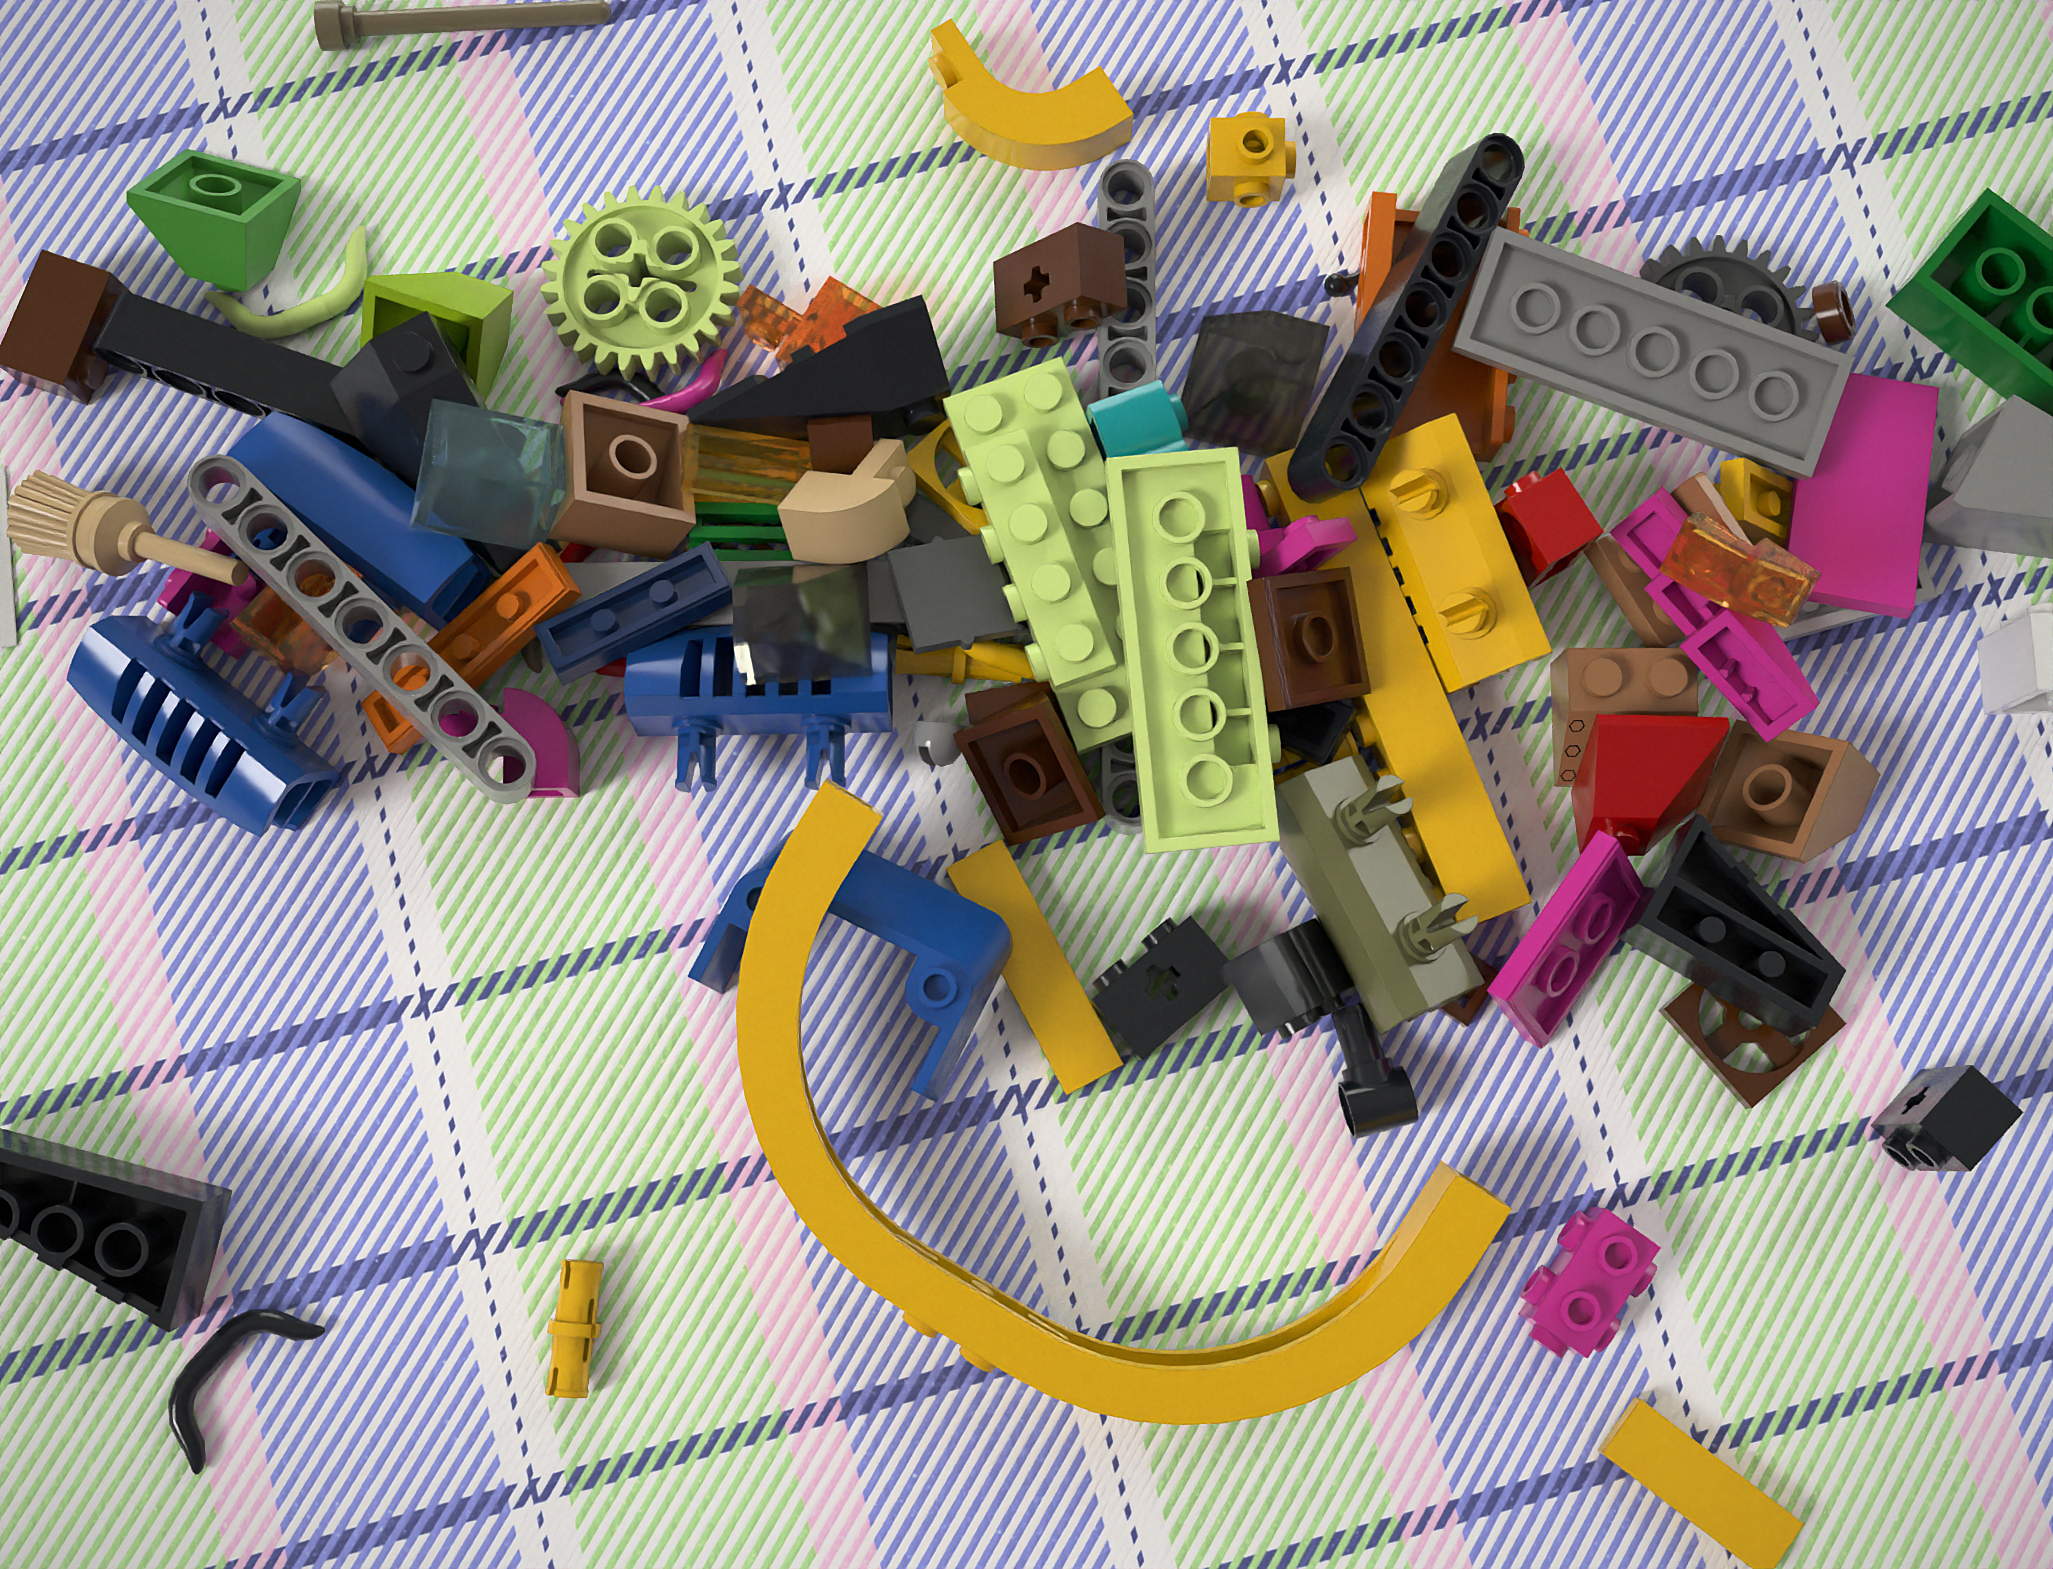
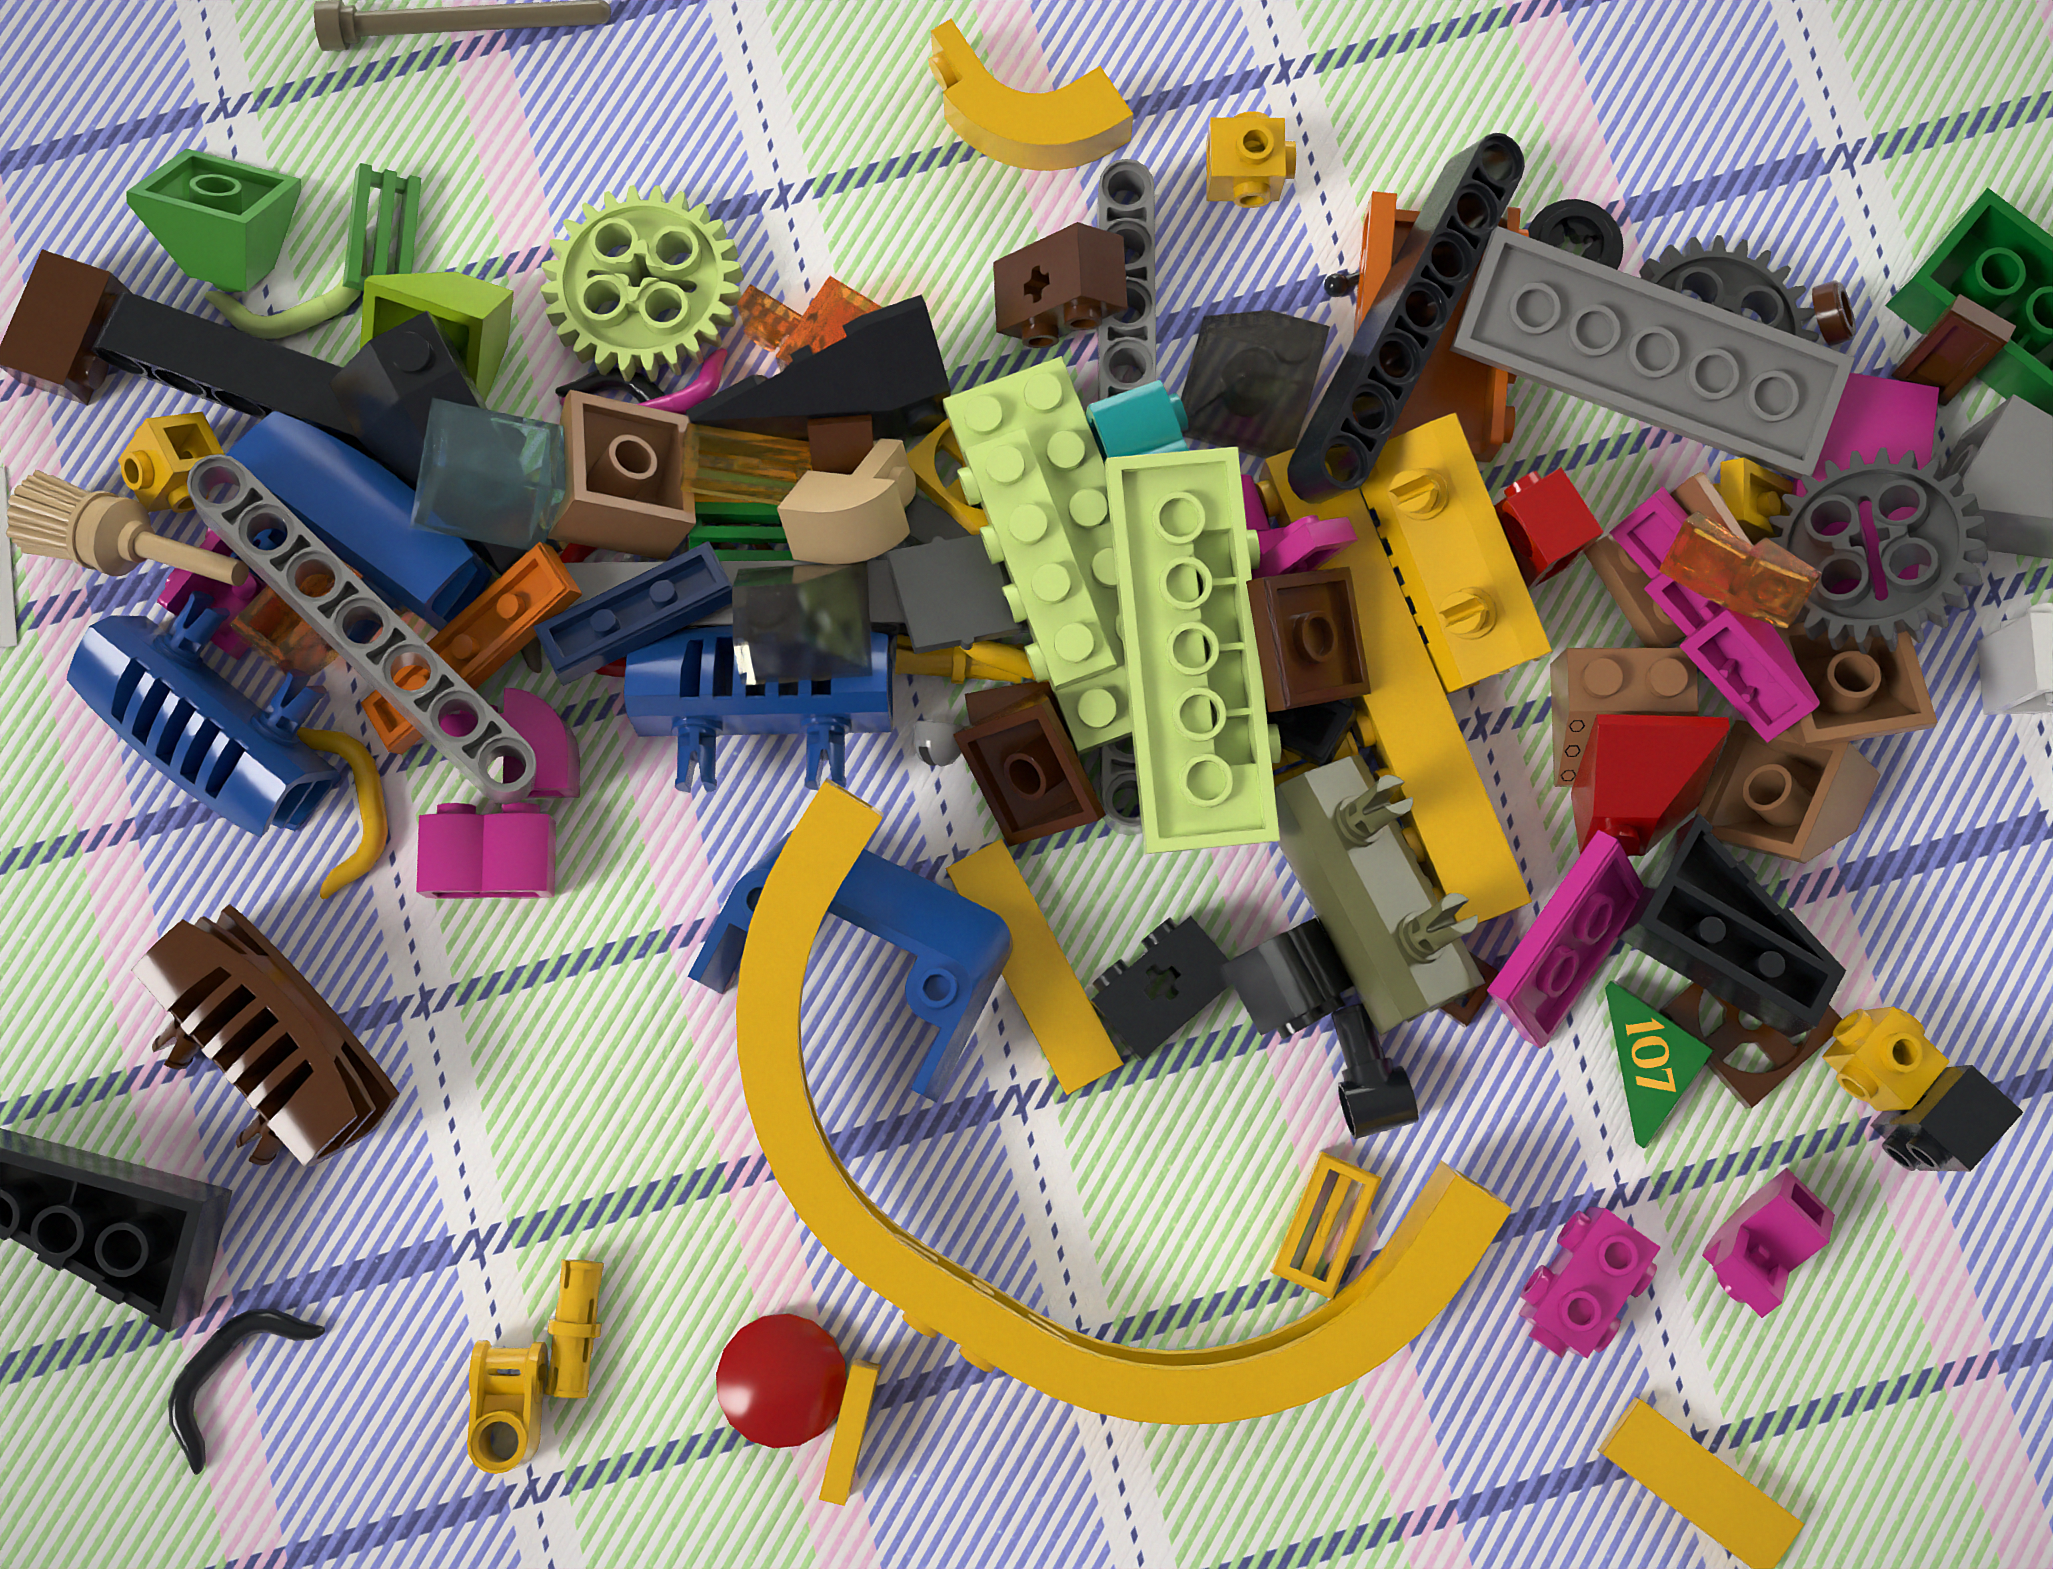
none -> yellow brick [118,411,225,513]
none -> reddish brown piece [131,904,400,1167]
none -> yellow animal [297,727,388,900]
none -> bright green tile [342,163,422,291]
none -> dark pink brick [416,802,556,899]
none -> yellow piece [467,1340,548,1474]
none -> red dish [716,1313,847,1449]
none -> yellow tile [818,1358,882,1506]
none -> yellow tile [1270,1151,1382,1300]
none -> black gear [1528,199,1624,270]
none -> green tile [1605,980,1716,1149]
none -> dark pink brick [1702,1167,1835,1318]
none -> dark grey gear [1762,447,1989,654]
none -> medium nougat slope [1773,622,1938,748]
none -> yellow brick [1822,1006,1950,1111]
none -> reddish brown tile [1891,294,2016,406]

